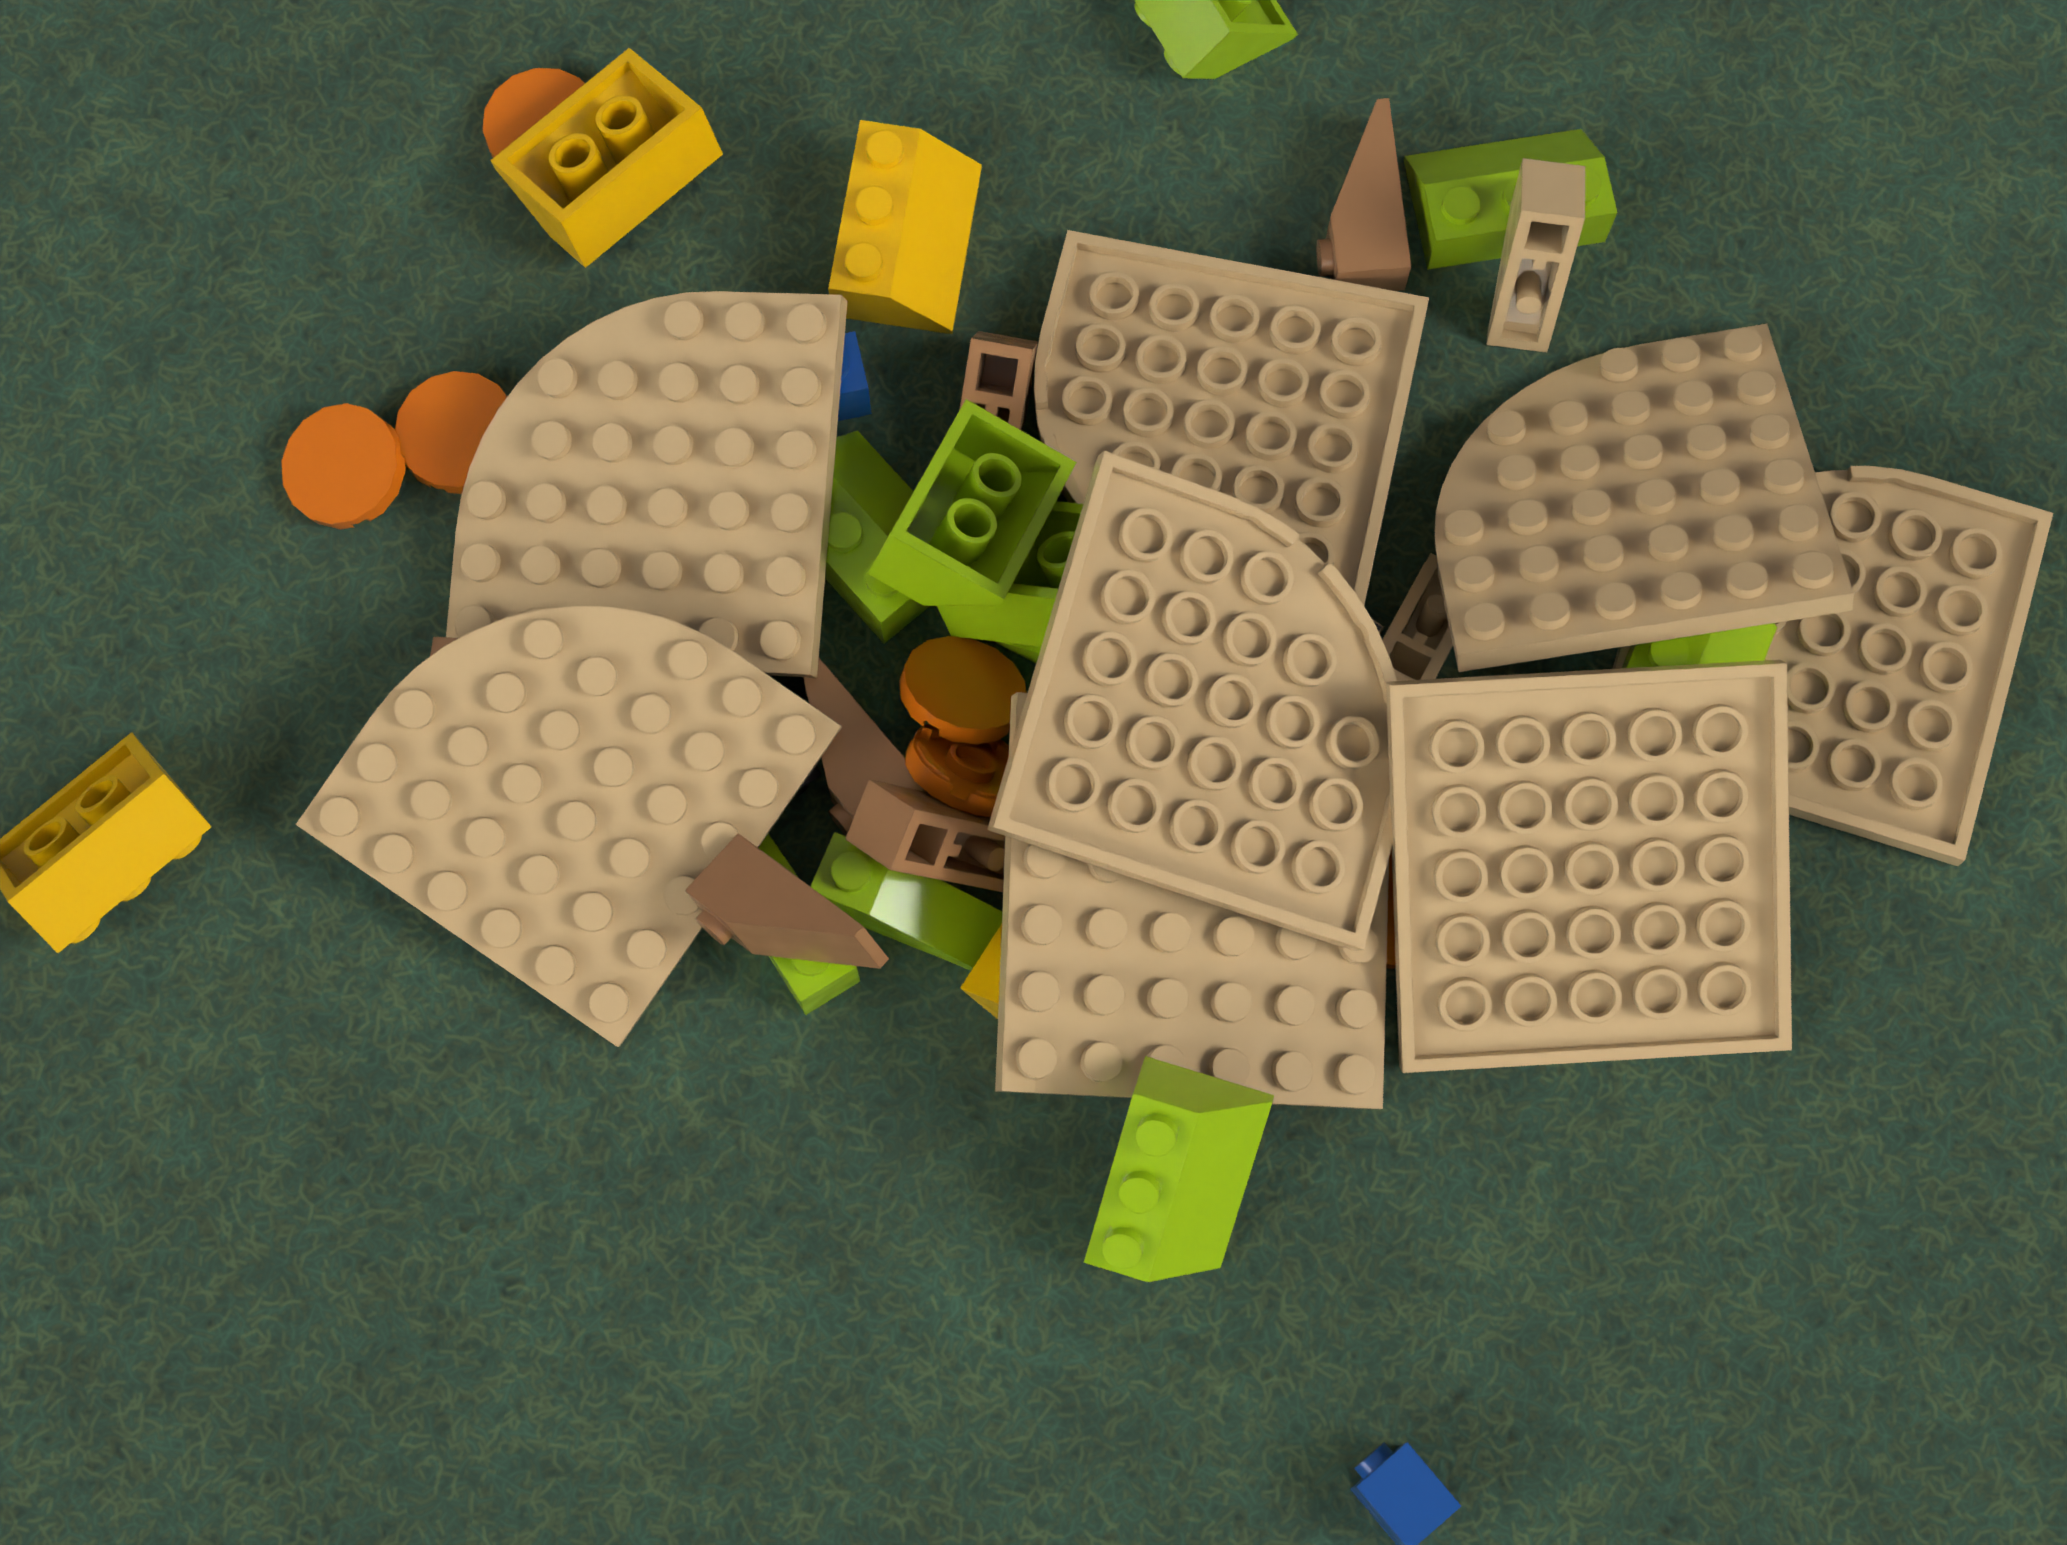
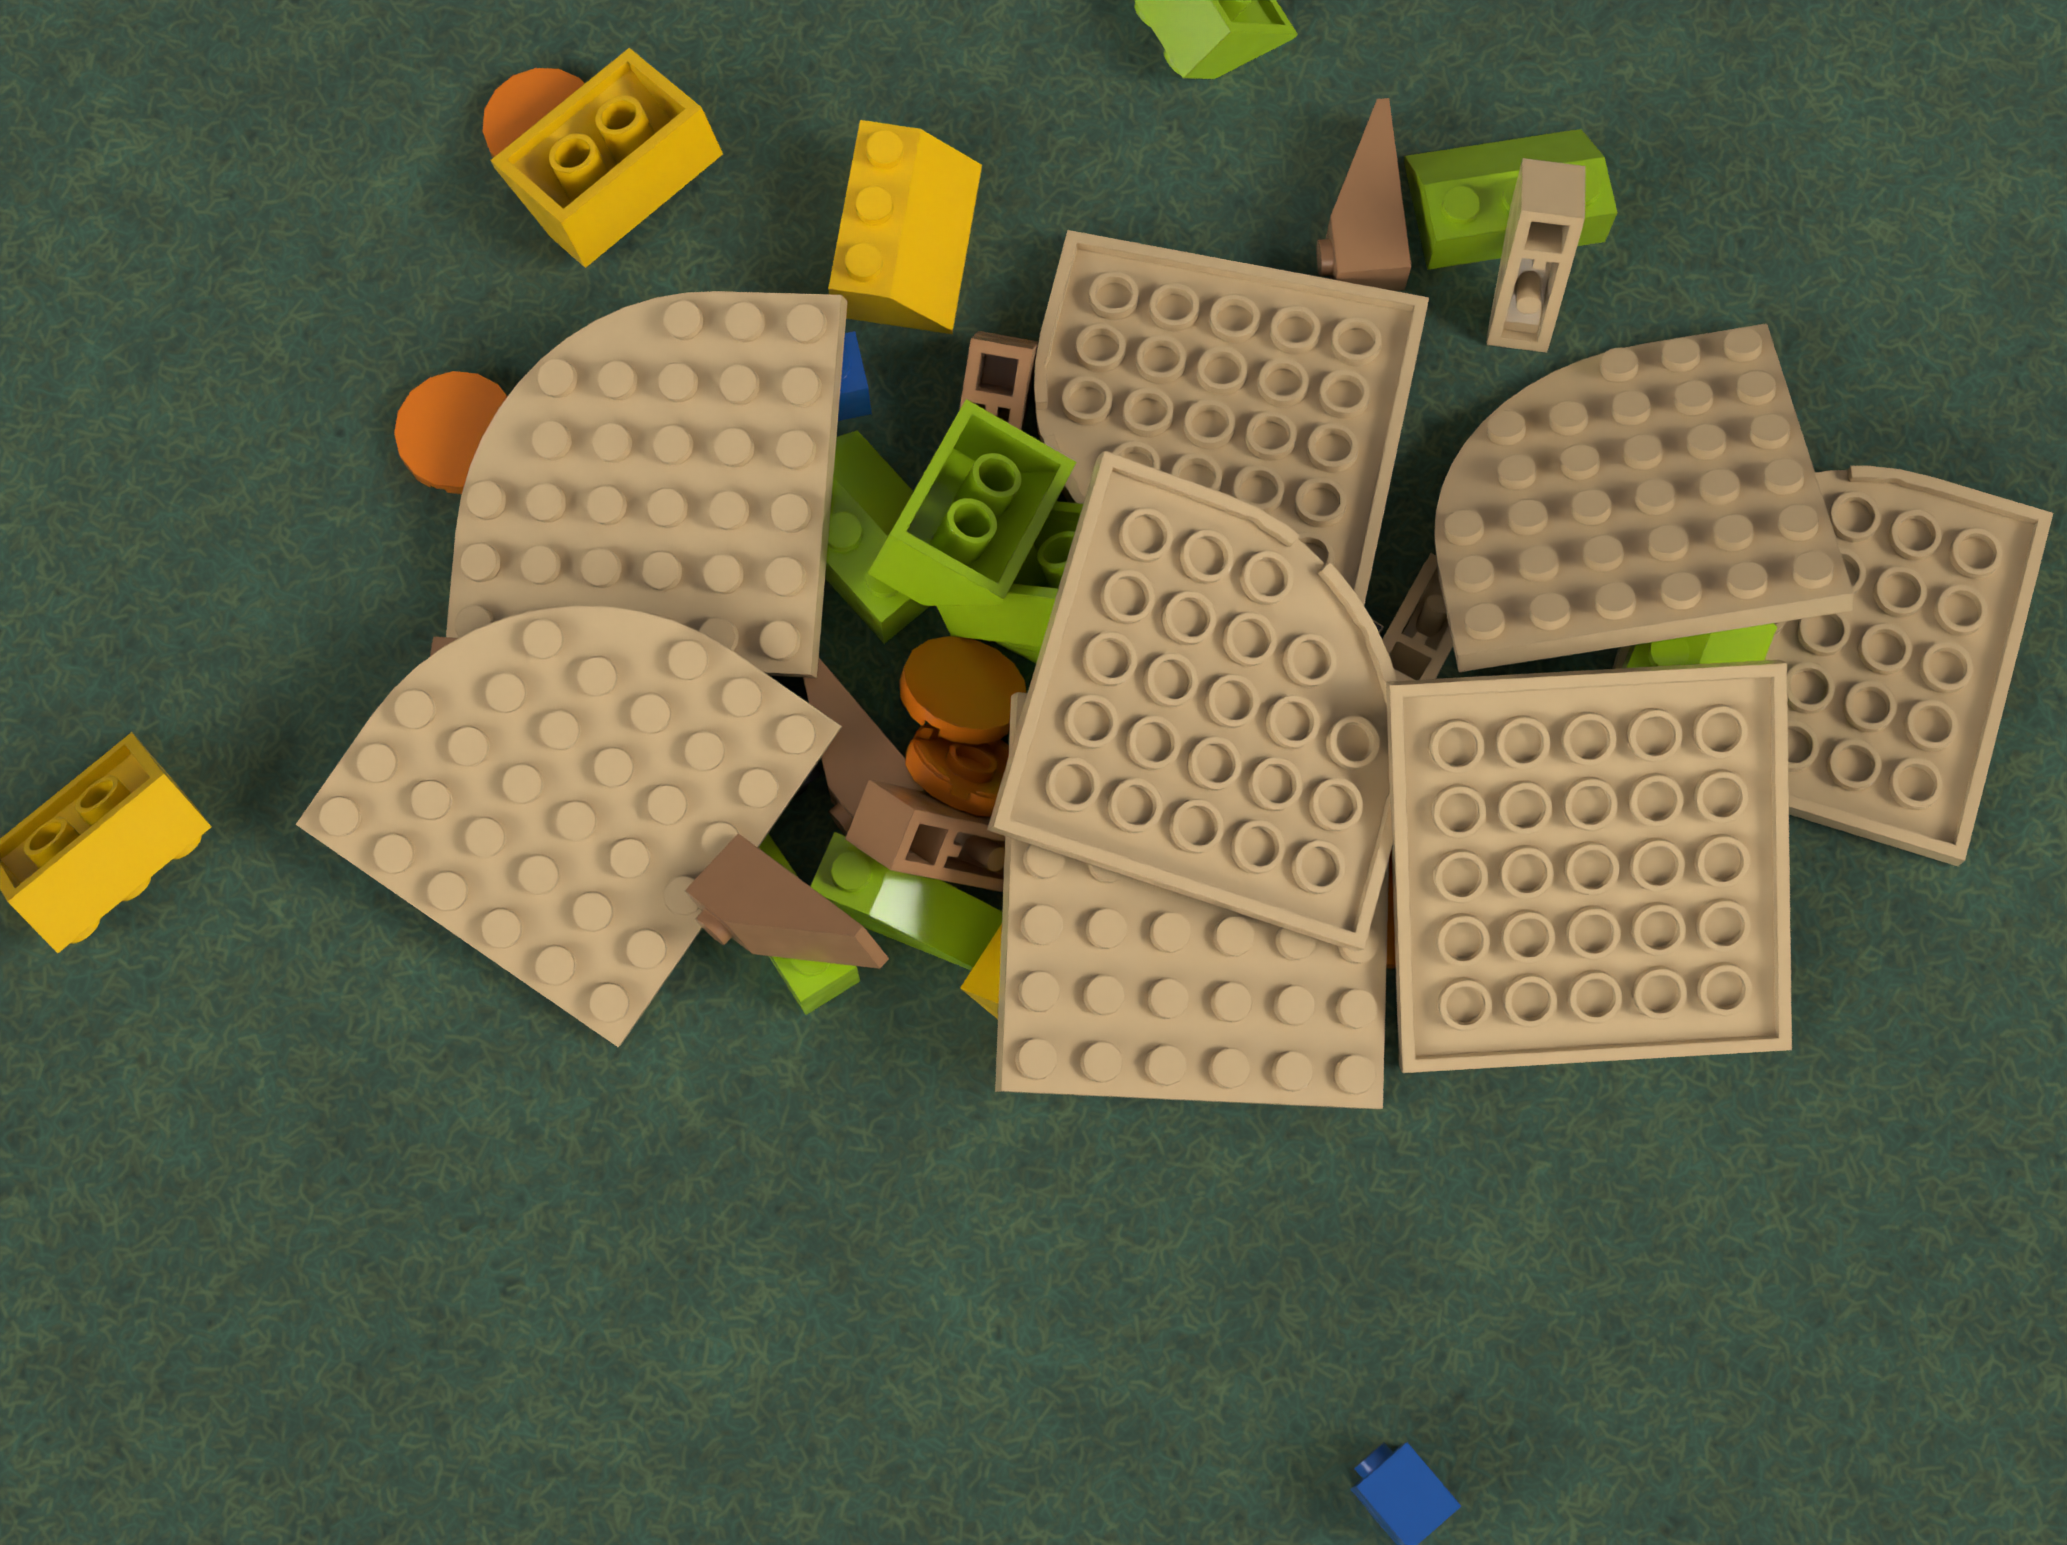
orange tile [281,403,406,530] -> none
lime slope [1084,1056,1274,1282] -> none

